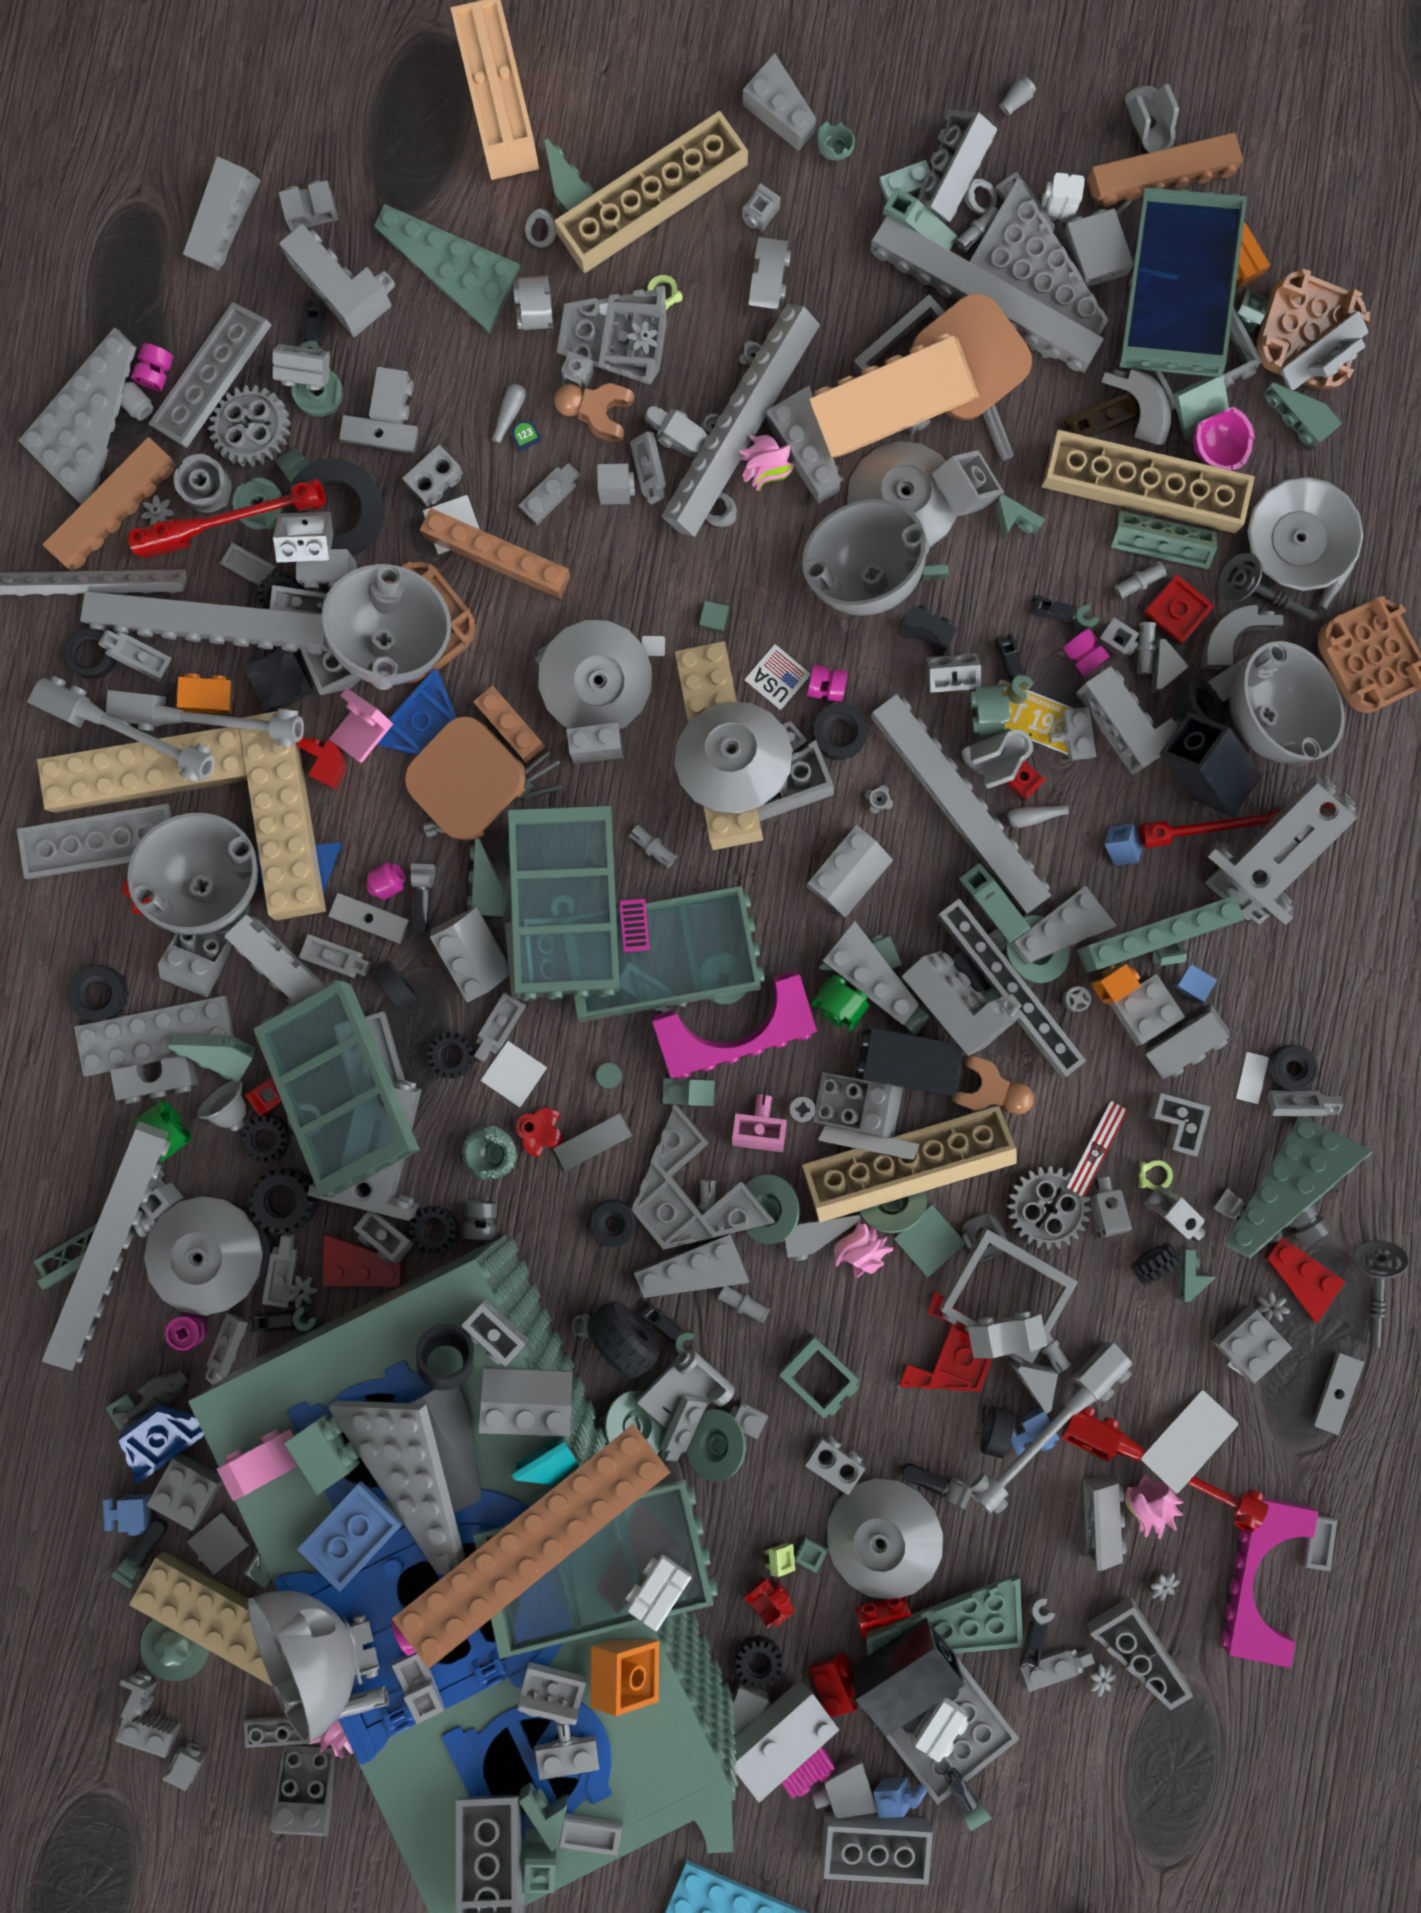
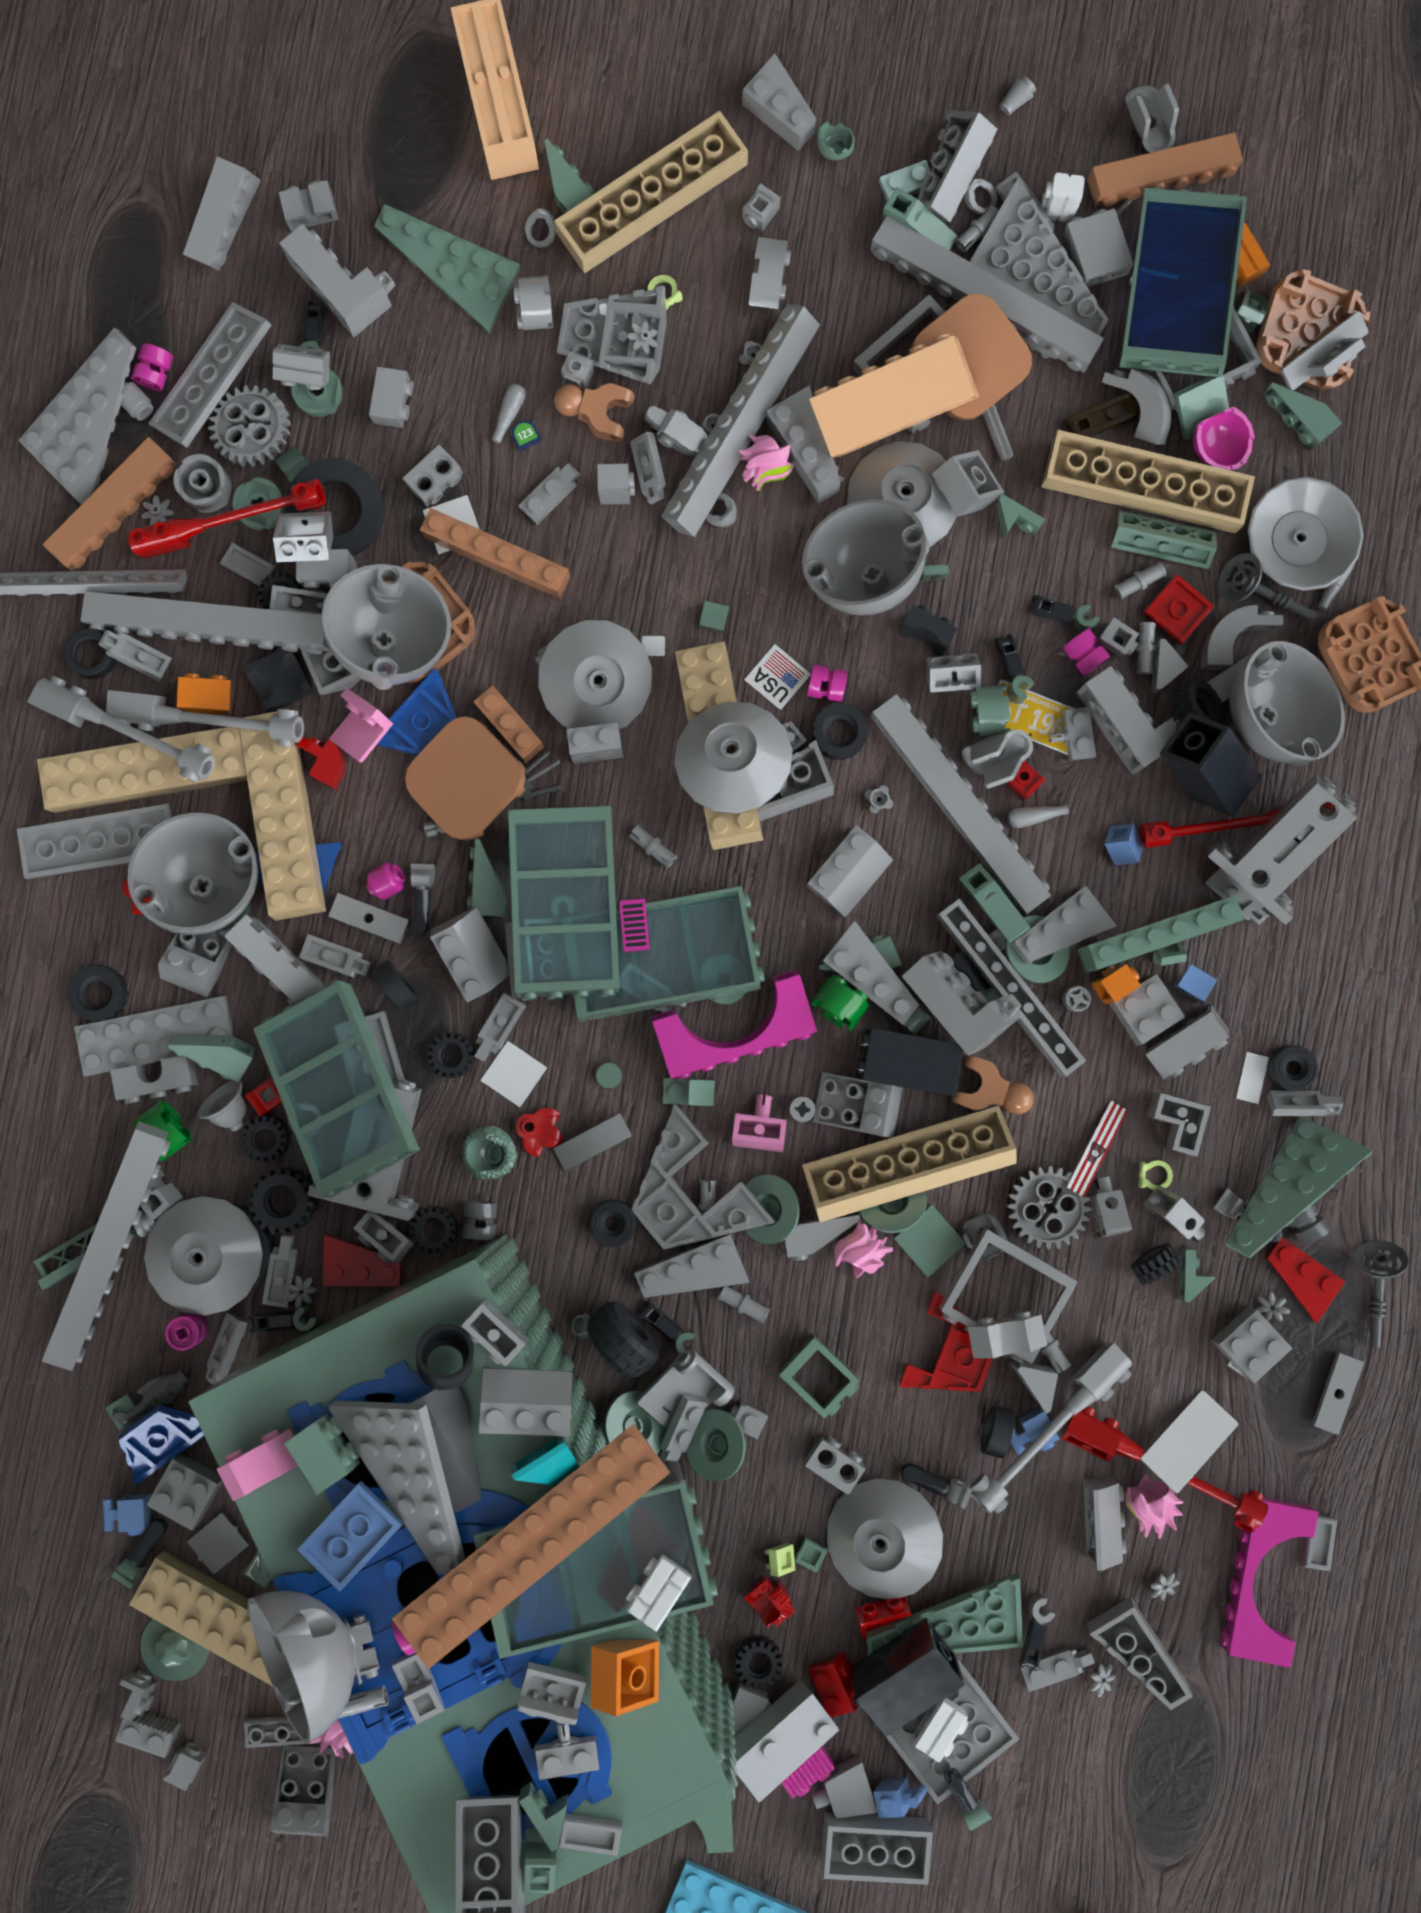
light grey tile [339,415,419,453] -> none
white sticker [818,1125,920,1159] -> none

